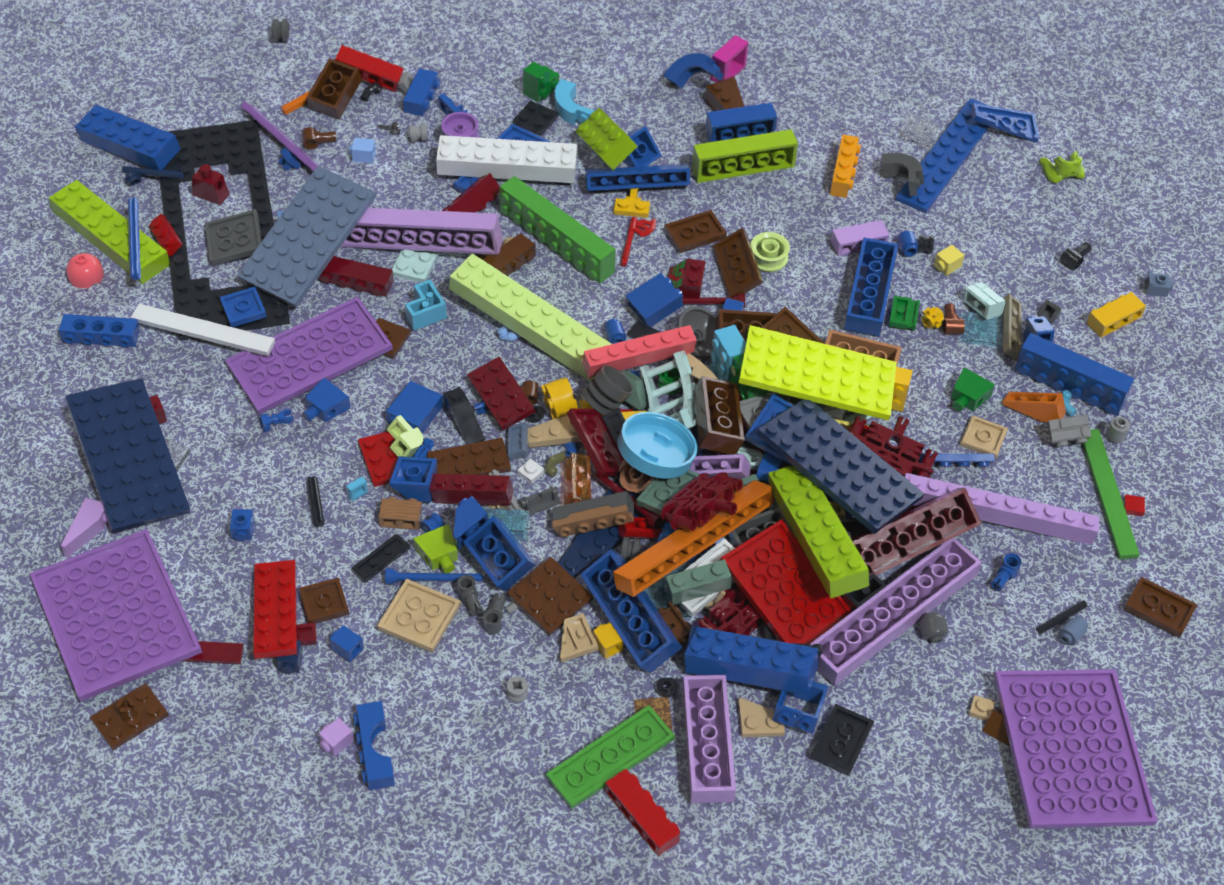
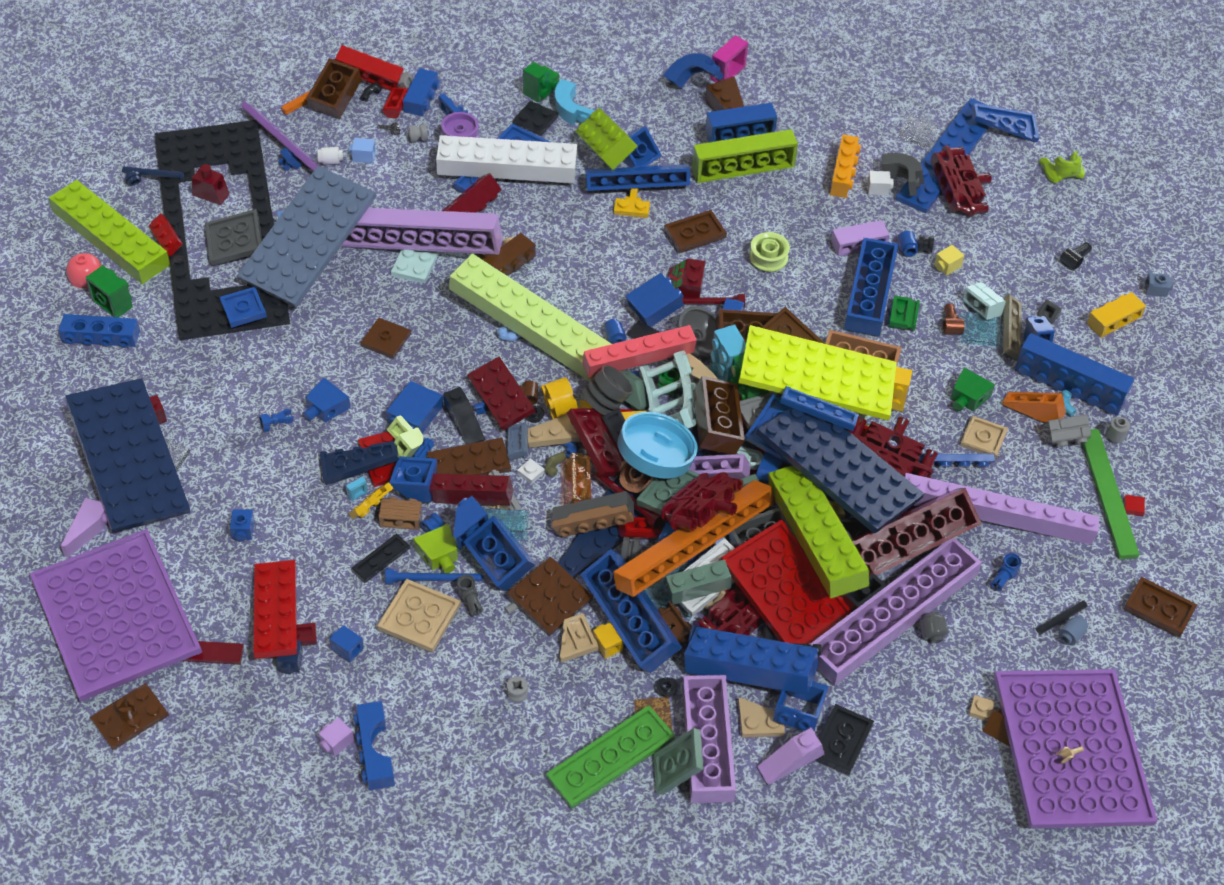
blue brick [75,104,181,170] -> none
blue axle [128,197,141,280] -> none
white tile [131,304,275,356] -> none
medium lavender plate [225,296,393,415] -> none
dark grey wheel [271,19,290,42] -> none
reddish brown plate [299,577,350,623] -> none
reddish brown pin [301,127,336,150] -> none
black axle [307,476,325,527] -> none
dark red brick [318,256,394,297] -> none
medium azure brick [405,279,447,330] -> none
dark grey pin [483,593,507,635] -> none
bright green brick [499,176,616,284] -> none
dark grey hinge [518,486,561,517] -> none
red brick [605,769,680,857] -> none
red piece [620,217,656,267] -> none
reddish brown plate [713,227,763,297] -> none
yellow gear [921,306,944,329] -> none
none -> green brick [86,265,133,318]
none -> white brick [318,147,343,165]
none -> dark blue wing [320,441,399,485]
none -> yellow wing [348,482,393,519]
none -> red brick [383,87,409,119]
none -> sand green plate [653,728,703,795]
none -> lavender slope [757,728,825,785]
none -> blue tile [780,386,859,431]
none -> white brick [867,171,894,195]
none -> dark red piece [931,145,992,217]
none -> tan hand [1056,746,1084,764]

